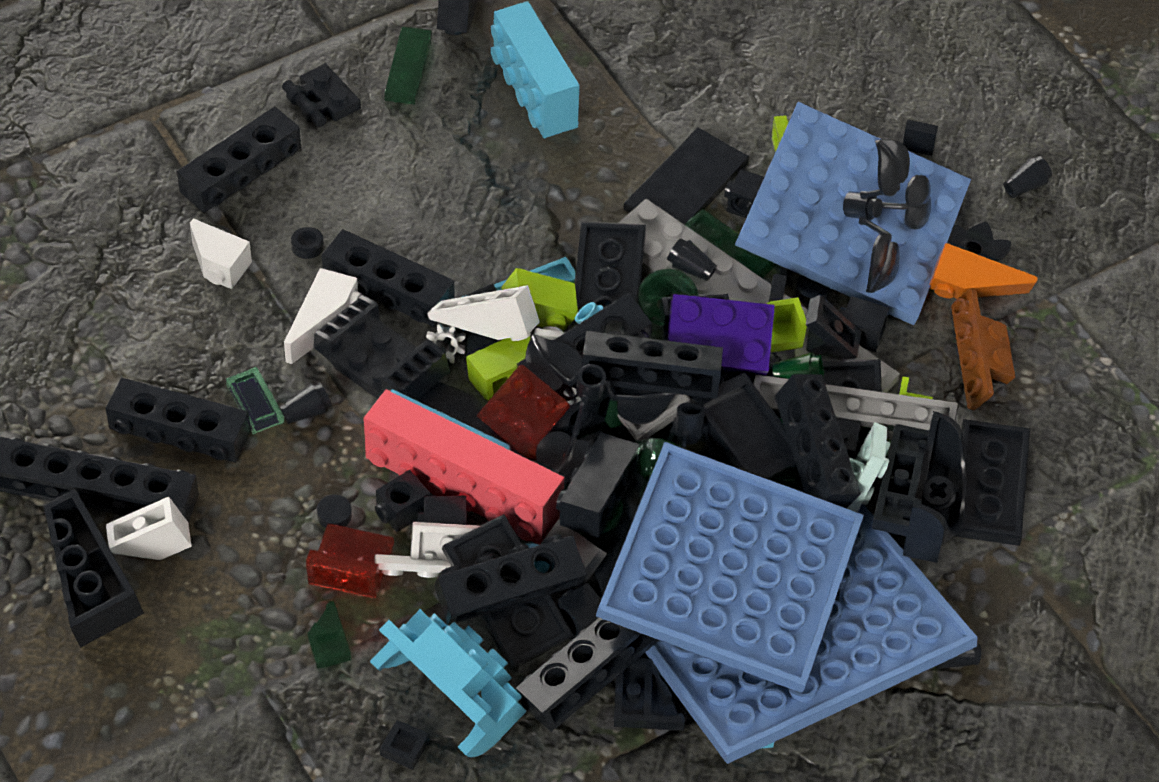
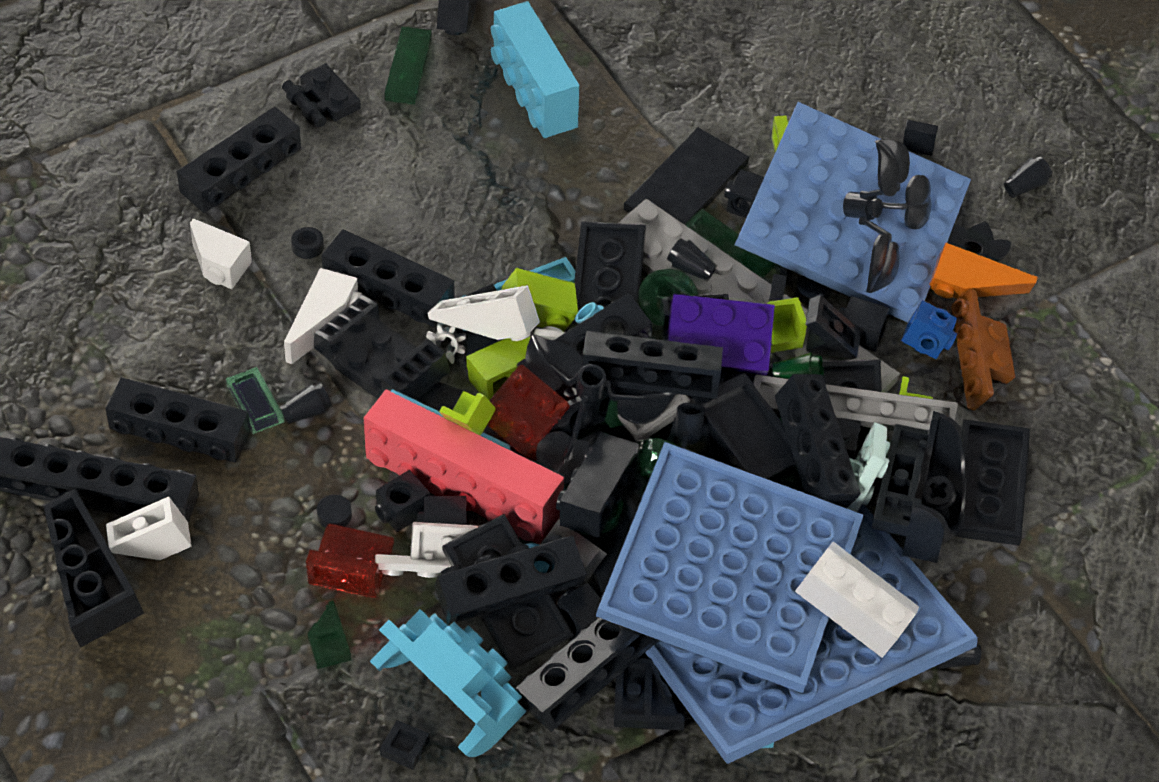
none -> lime panel [439,391,496,436]
none -> white slope [795,542,919,658]
none -> blue brick [901,300,957,359]

